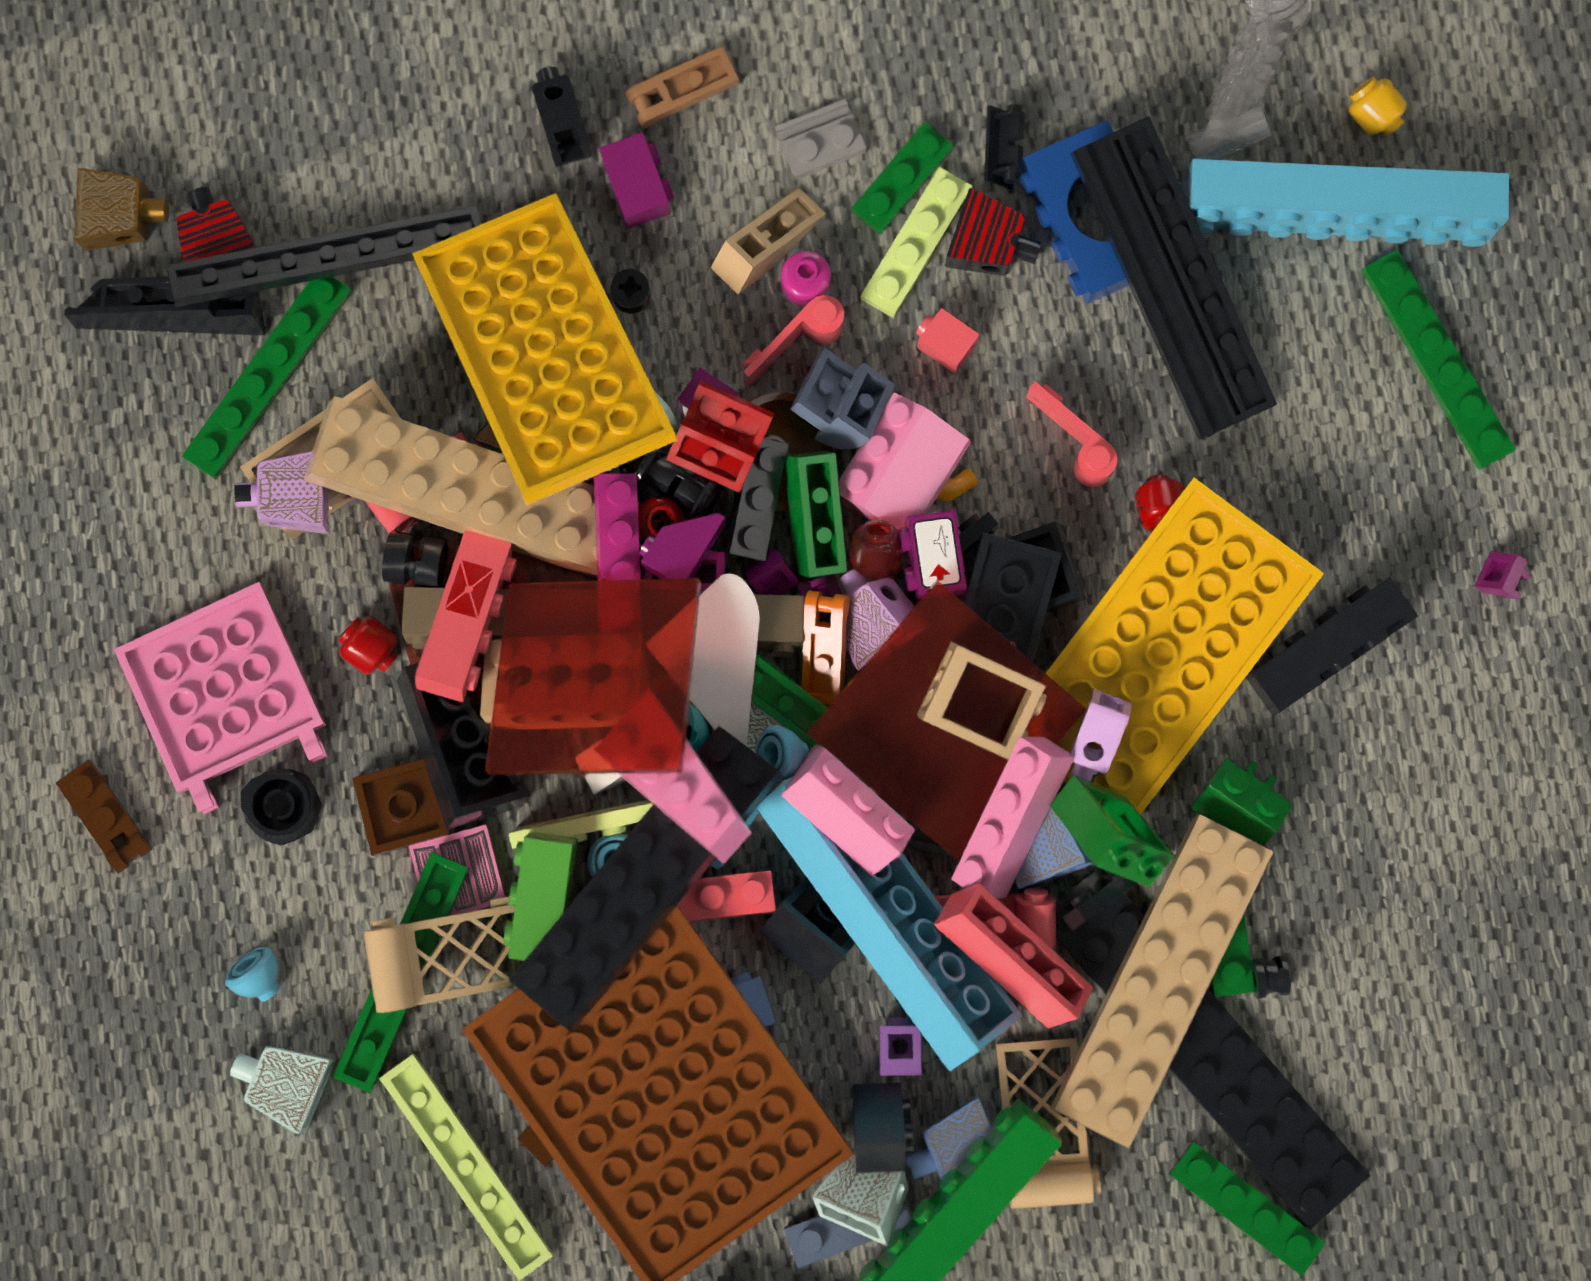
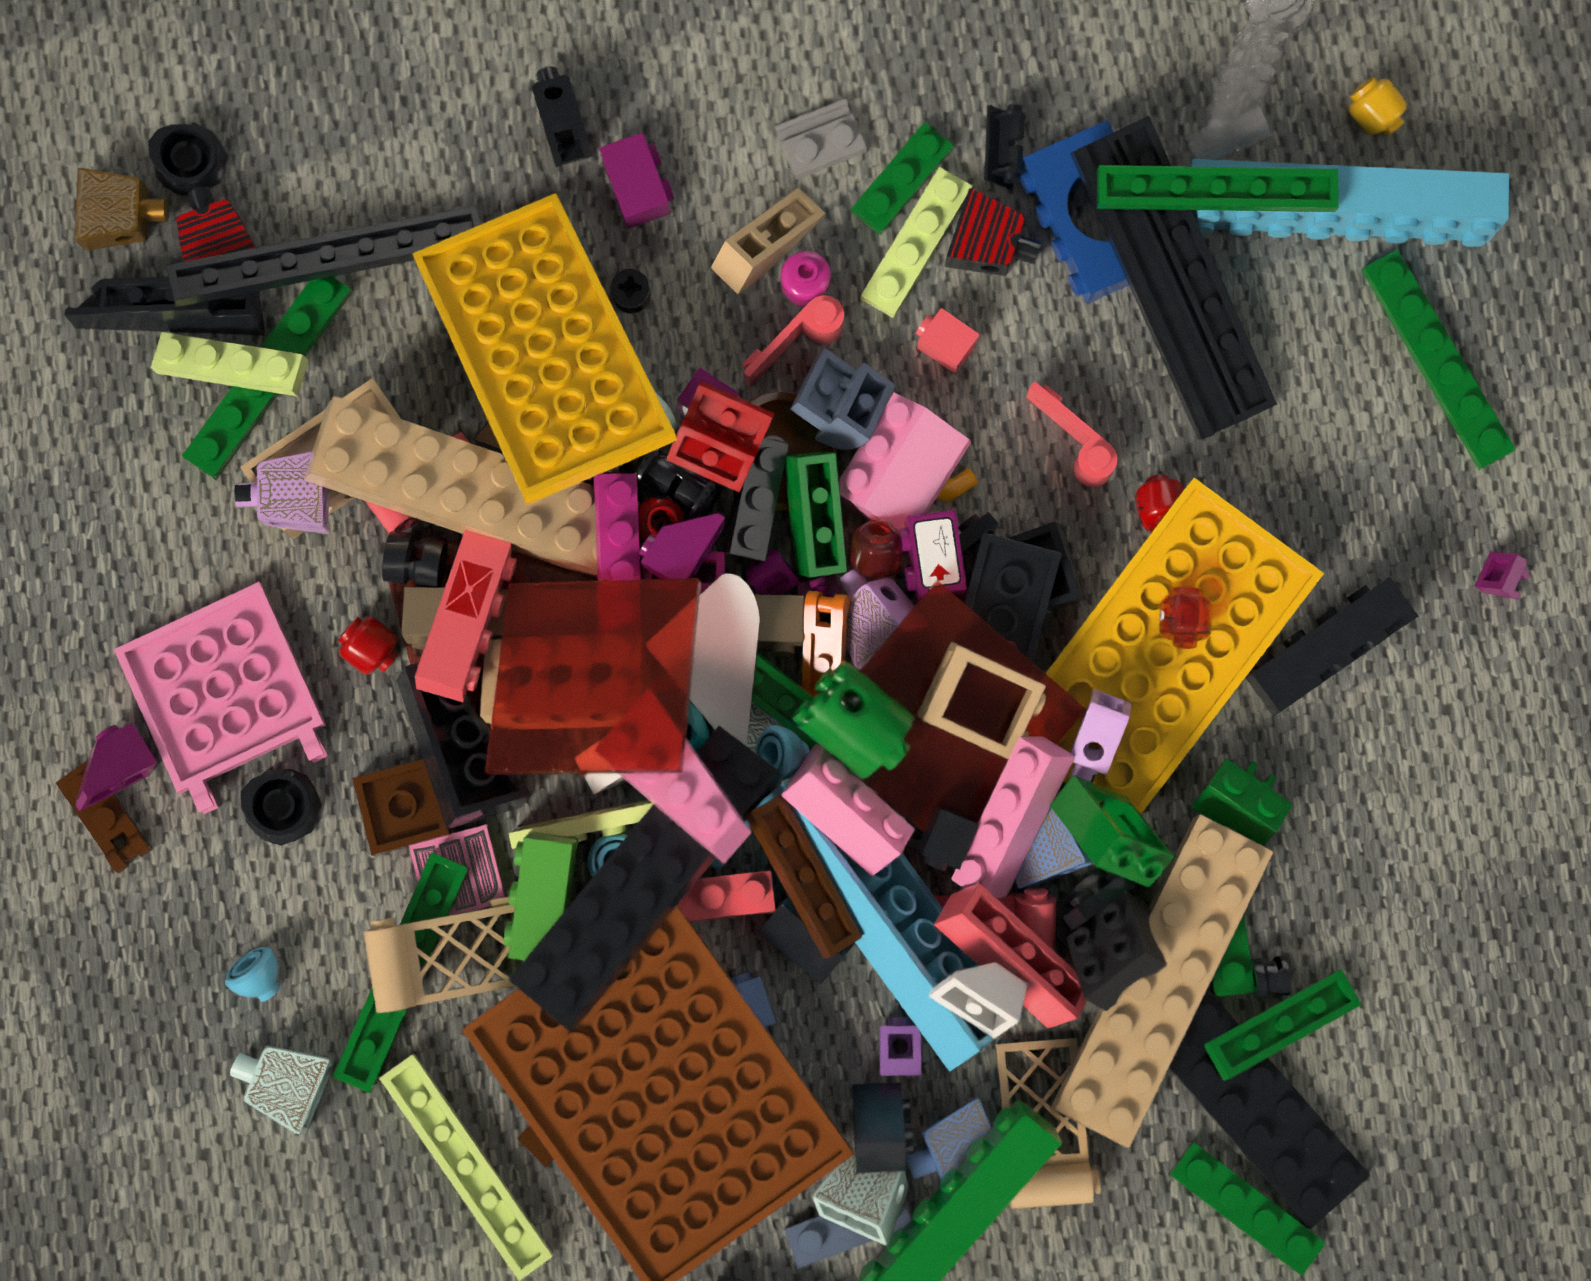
medium nougat plate [625,46,739,128] -> none
none -> magenta slope [75,723,157,811]
none -> black hat [148,122,228,196]
none -> yellowish green plate [151,332,308,397]
none -> reddish brown plate [746,794,862,959]
none -> green cylinder [792,660,914,779]
none -> black brick [917,803,979,871]
none -> white slope [929,962,1027,1039]
none -> black brick [1066,891,1167,1011]
none -> green plate [1097,165,1339,212]
none -> clear red head [1159,587,1213,649]
none -> green plate [1204,969,1362,1081]

